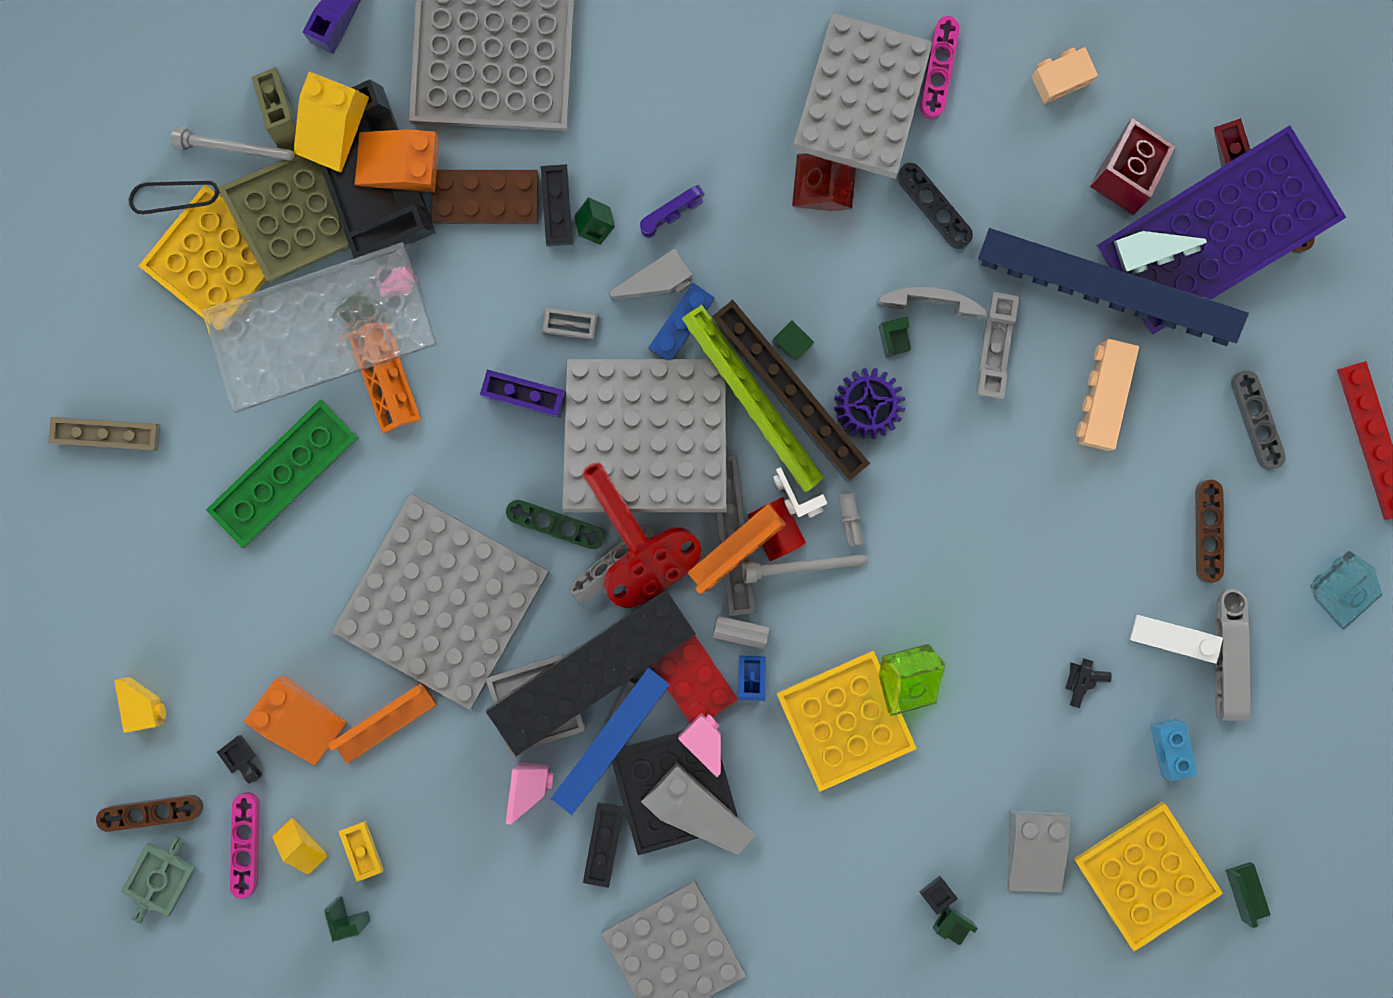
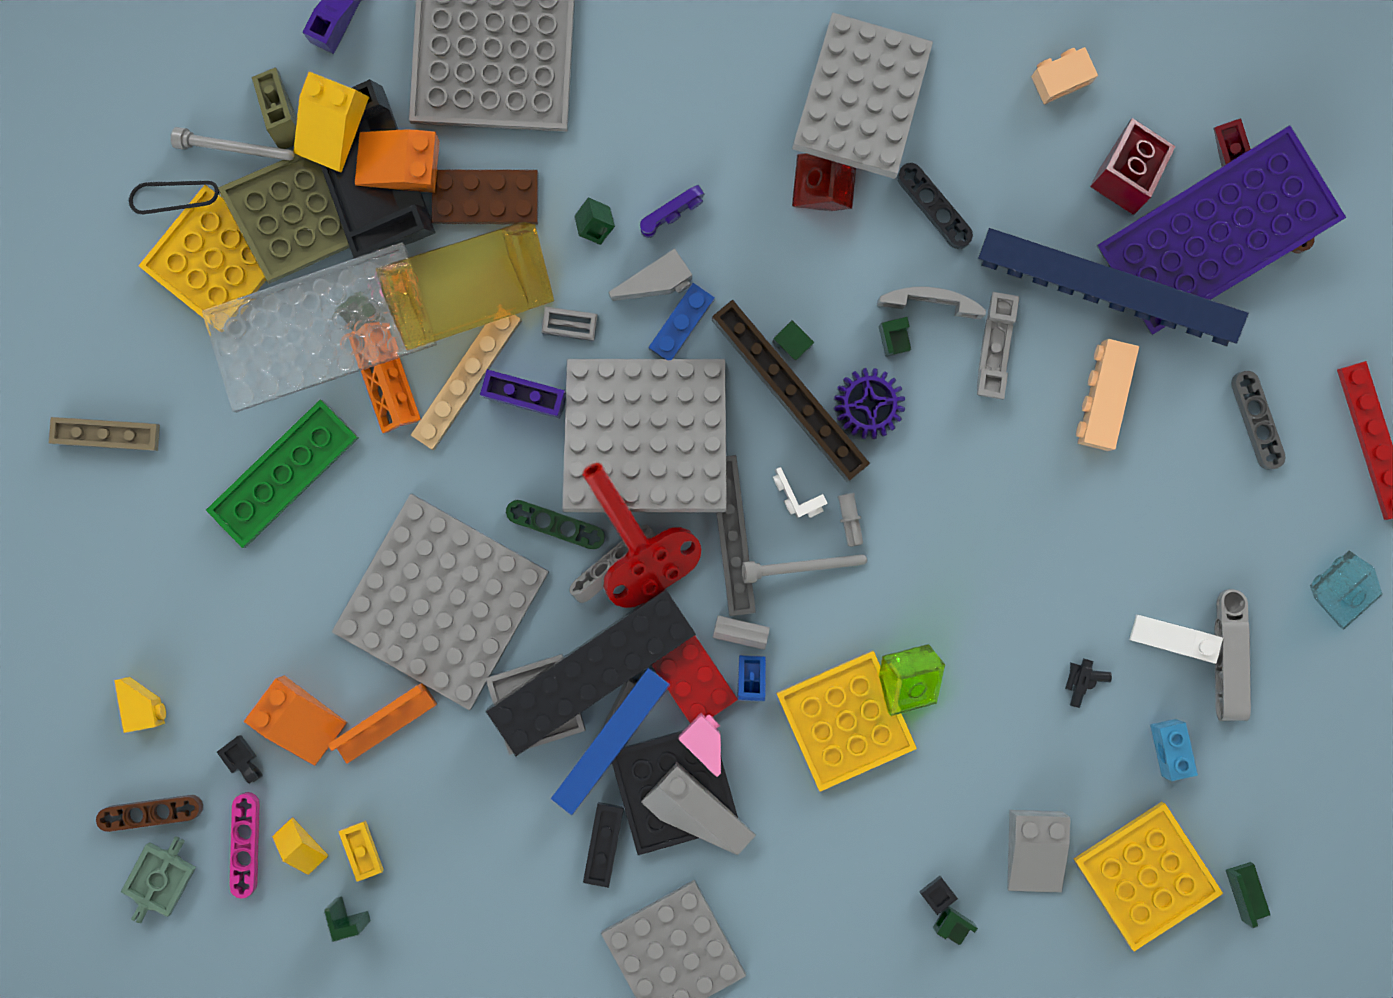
bright pink slope [506,761,554,824] -> none
black plate [540,164,573,246] -> none
lime plate [682,305,824,492] -> none
orange fence [688,504,786,594] -> none
red panel [747,497,807,562] -> none
dark pink beam [920,16,959,119] -> none
light aqua slope [1113,231,1207,275] -> none
reddish brown beam [1195,479,1224,583] -> none
none -> clear yellow slope [375,221,554,351]
none -> tan plate [411,305,522,450]

